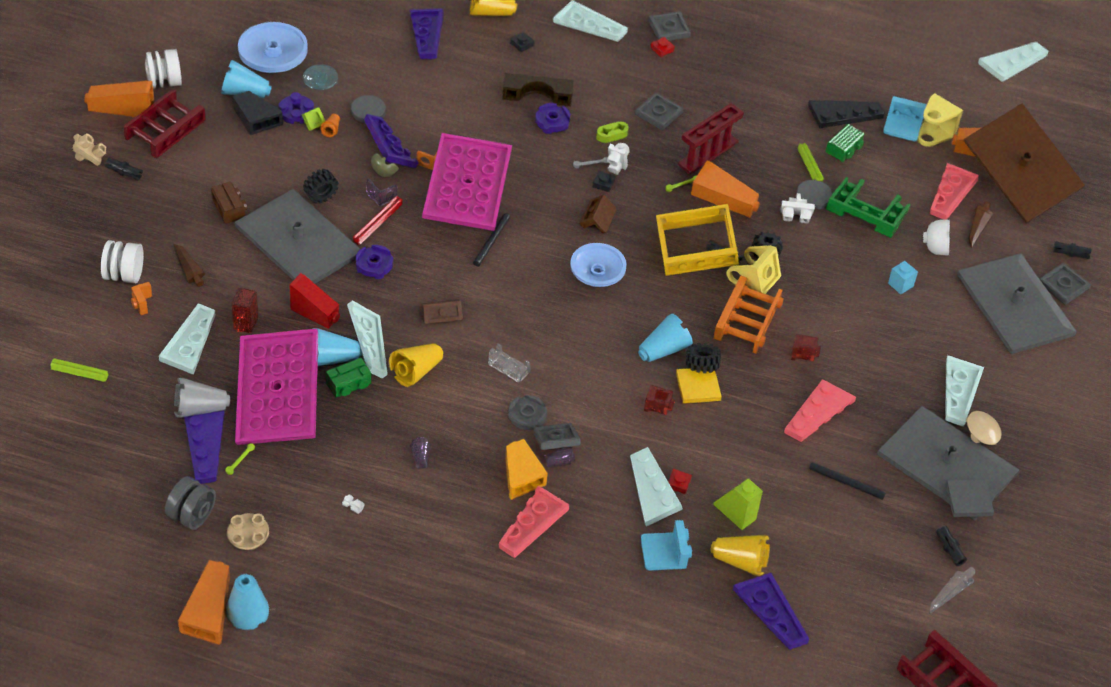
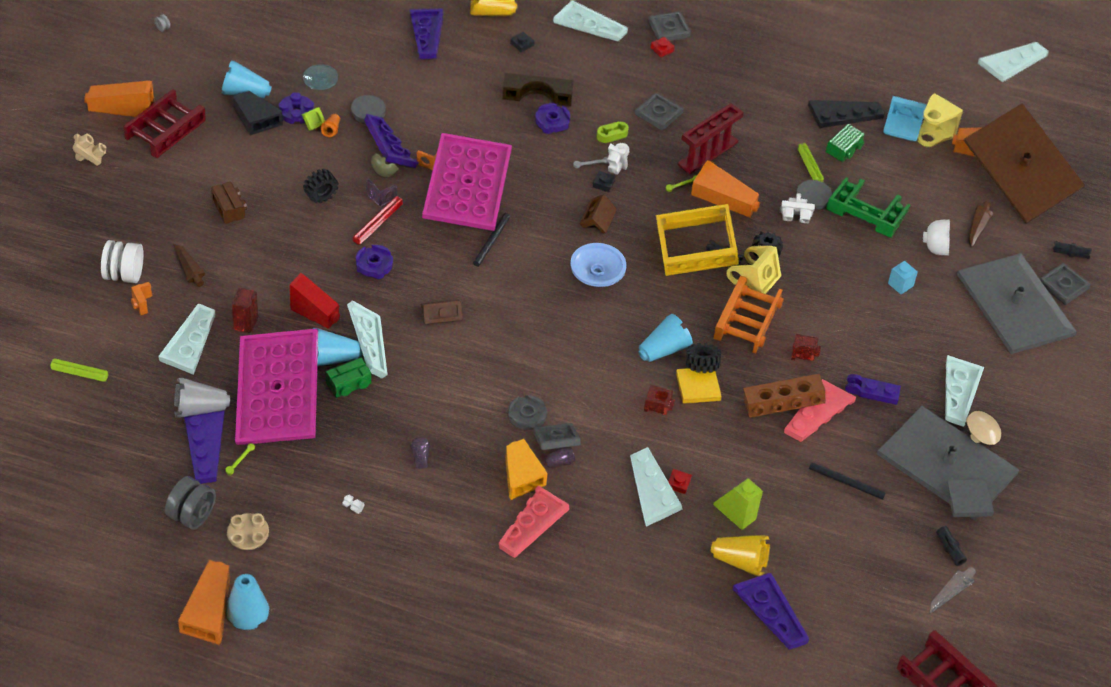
black pin [105,157,143,180] -> none
white wheel [145,49,182,89] -> none
dark grey piece [235,189,360,284] -> none
light blue dish [238,22,308,73] -> none
yellow cone [389,343,443,387] -> none
clear hinge [488,343,531,383] -> none
medium azure bracket [641,520,692,570] -> none
coral wing [930,163,979,220] -> none
none -> light grey bush [154,14,170,32]
none -> dark orange brick [743,374,826,418]
none -> dark purple hinge [845,374,901,405]

